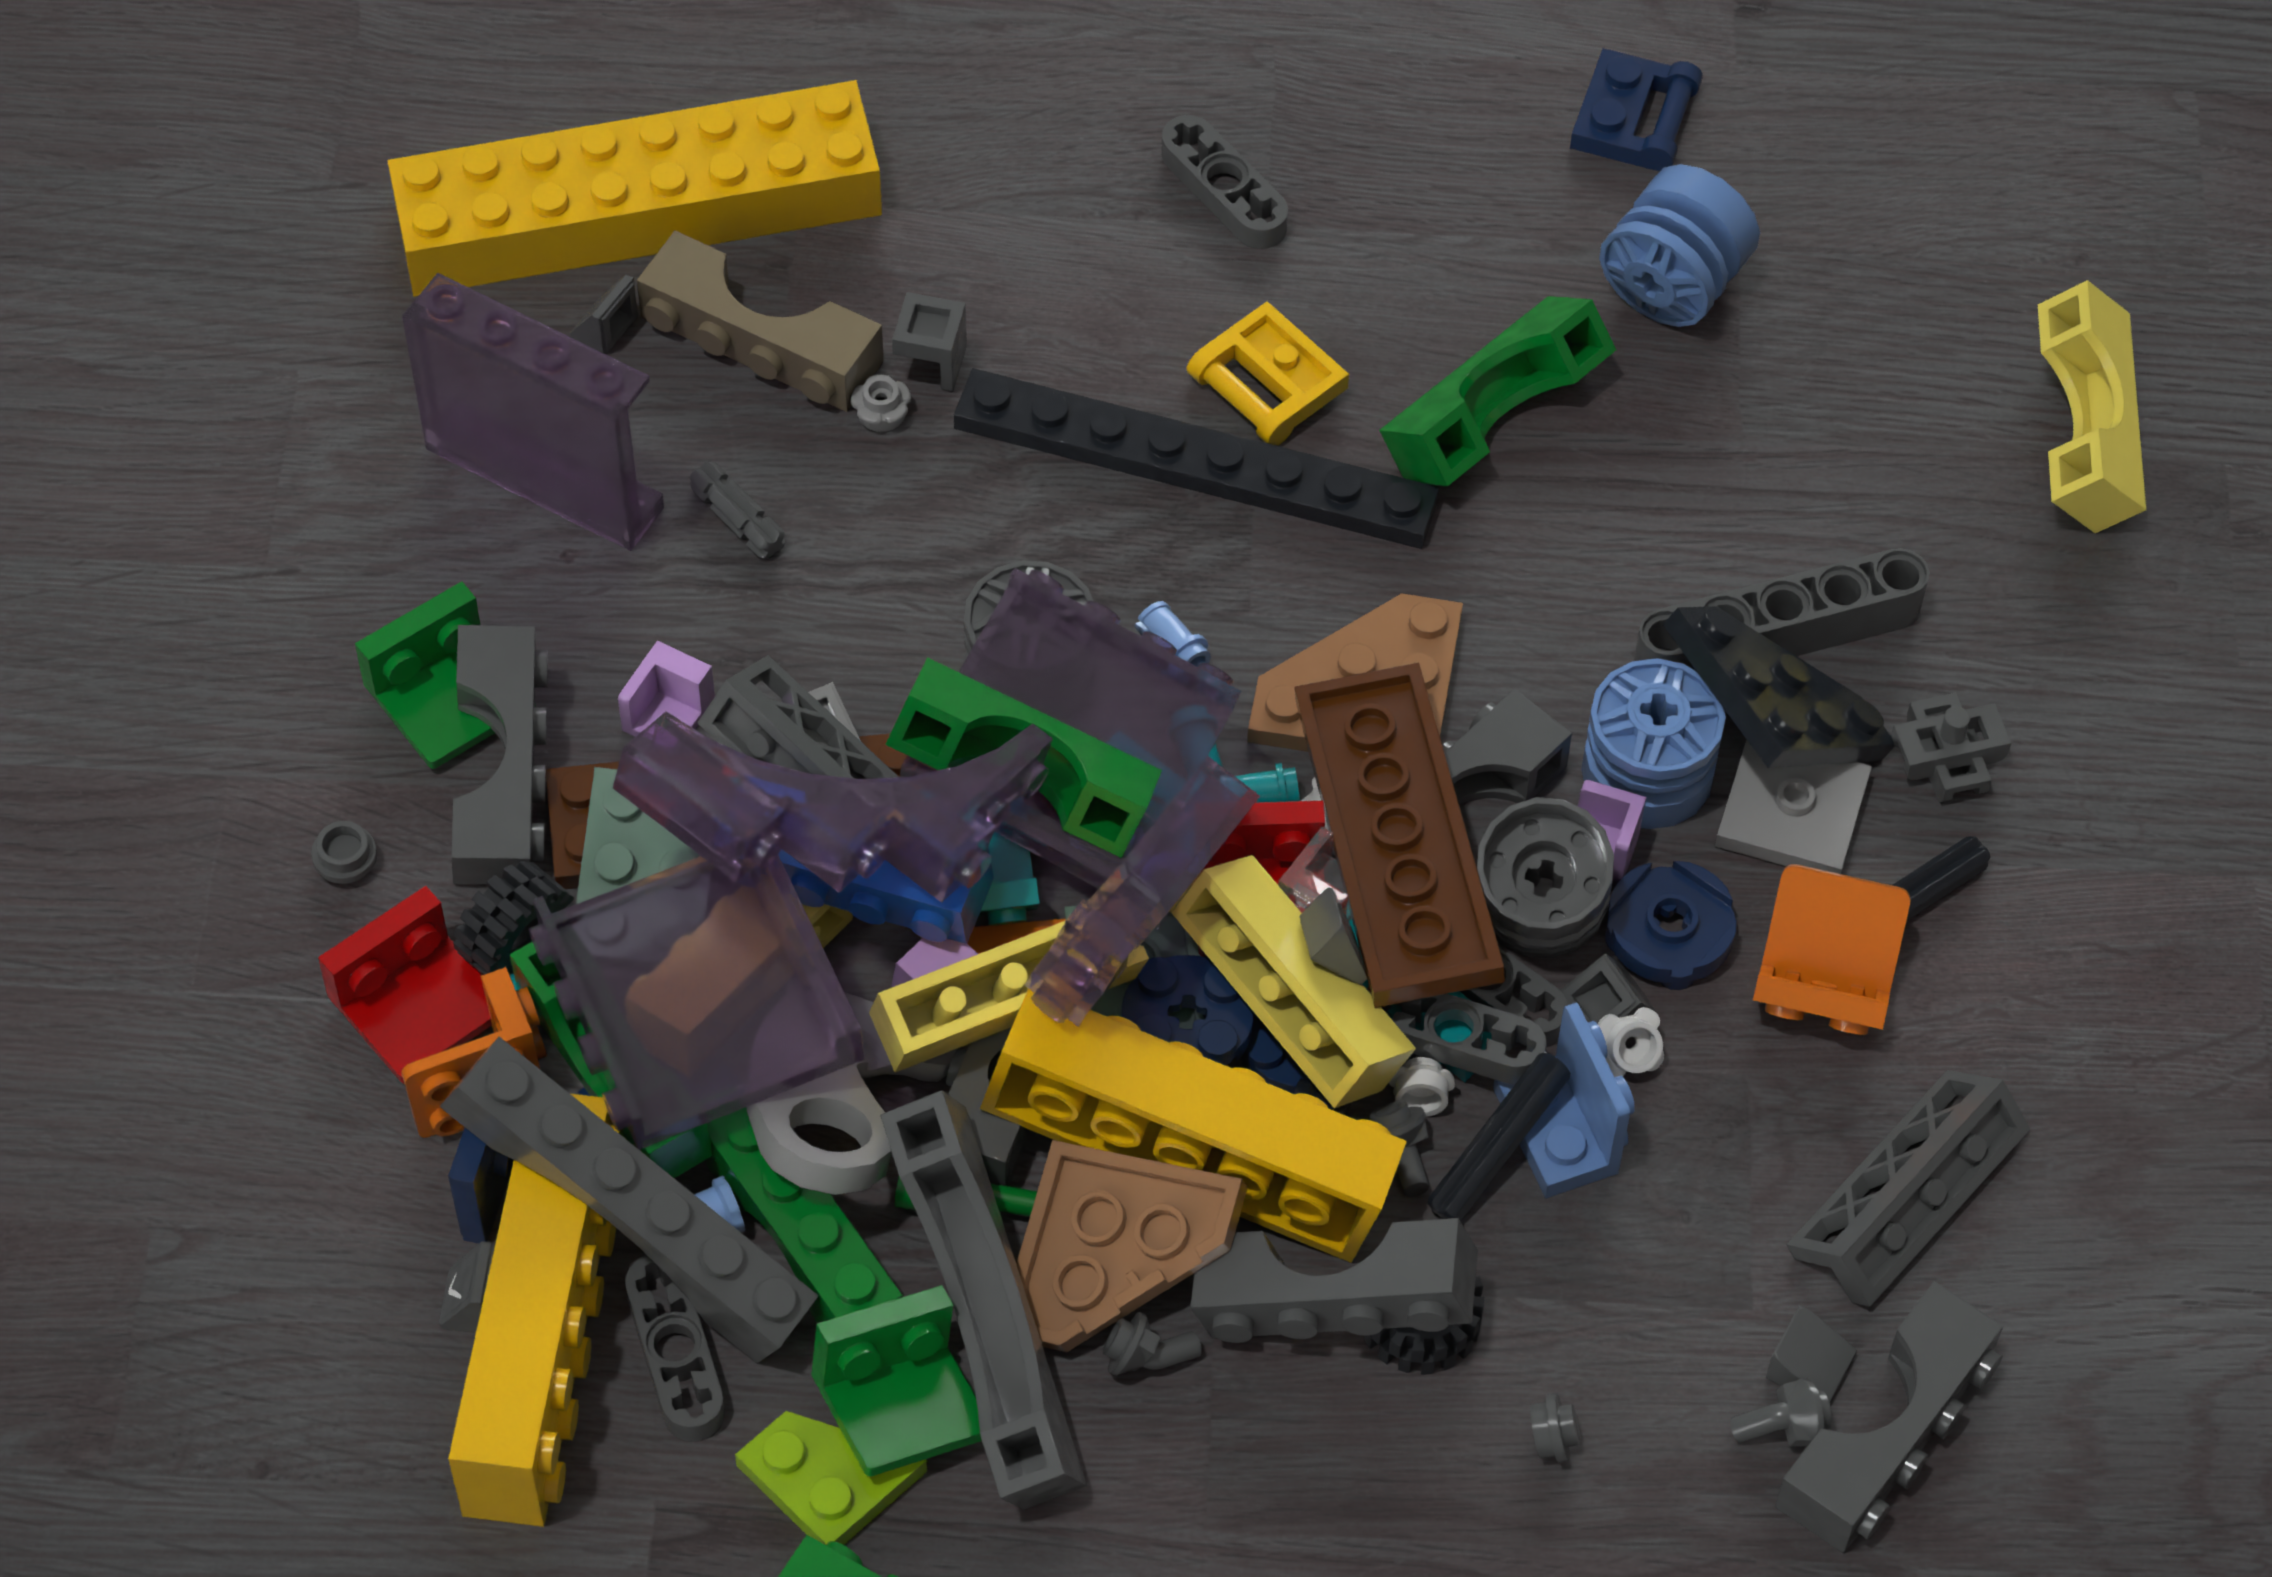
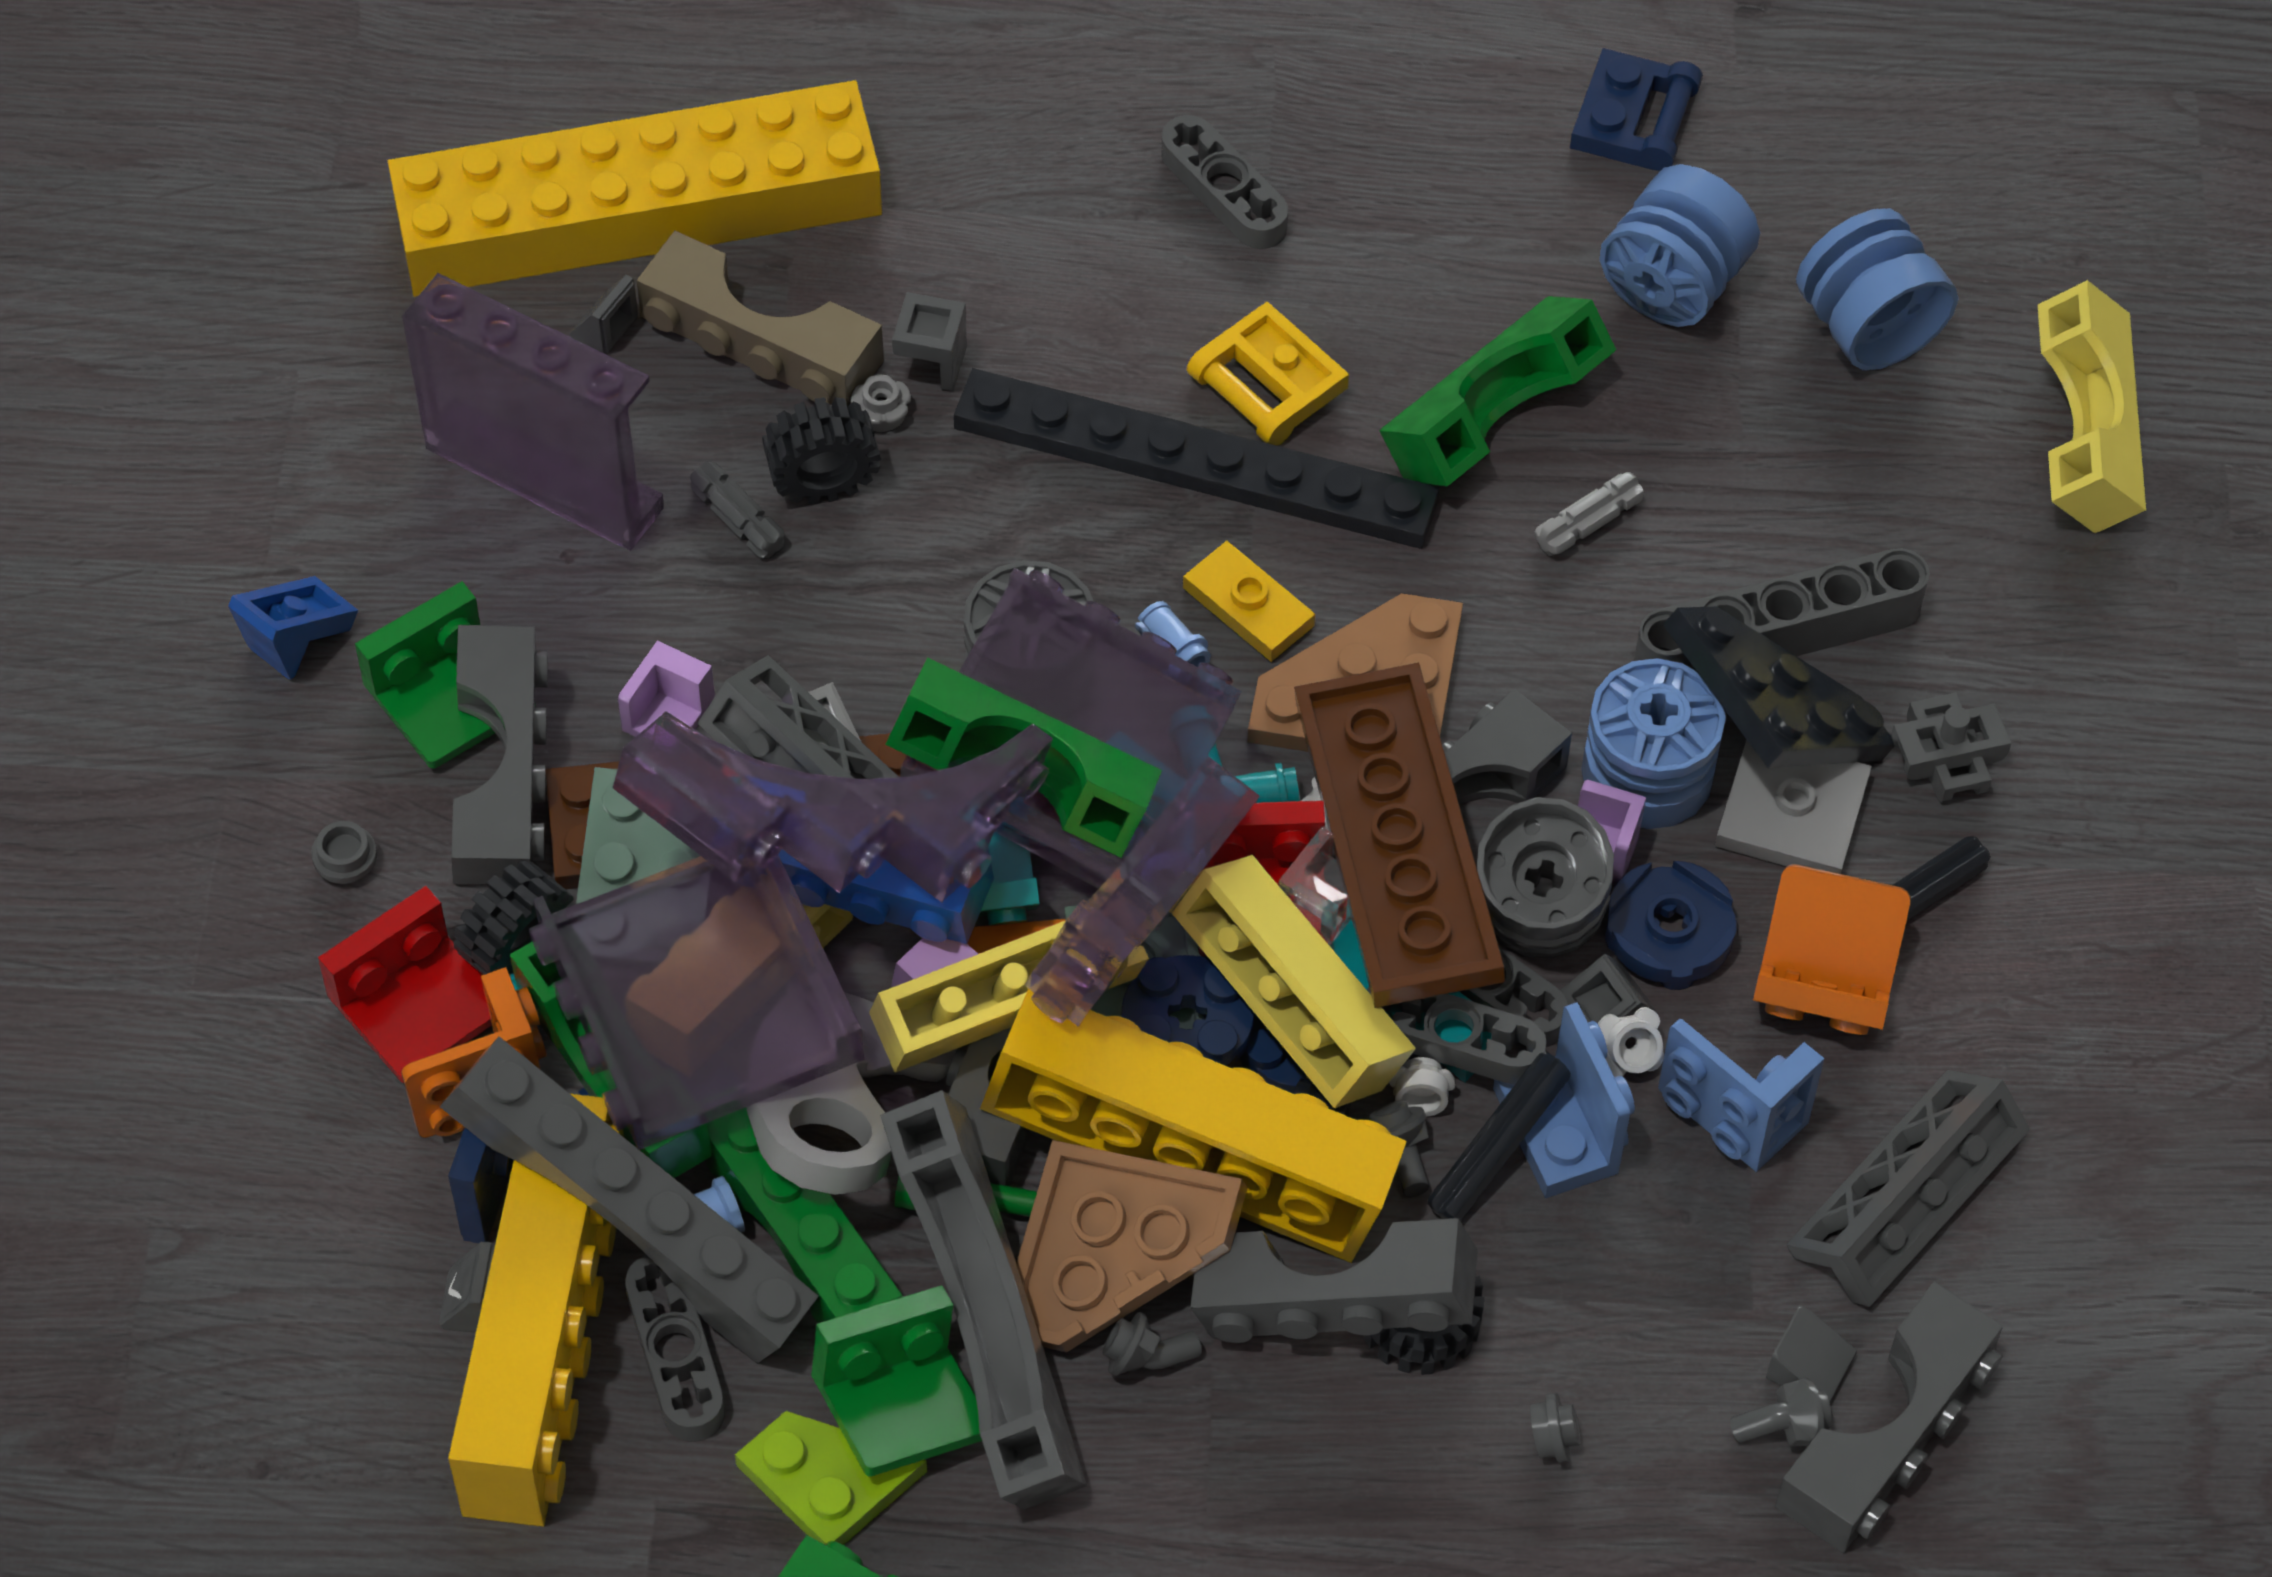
dark grey slope [1299,887,1367,985] -> none
none -> blue slope [228,576,359,680]
none -> black tyre [762,397,881,504]
none -> yellow plate [1183,541,1315,662]
none -> light grey axle [1535,472,1644,556]
none -> medium blue bracket [1658,1019,1824,1172]
none -> medium blue wheel [1796,208,1959,370]

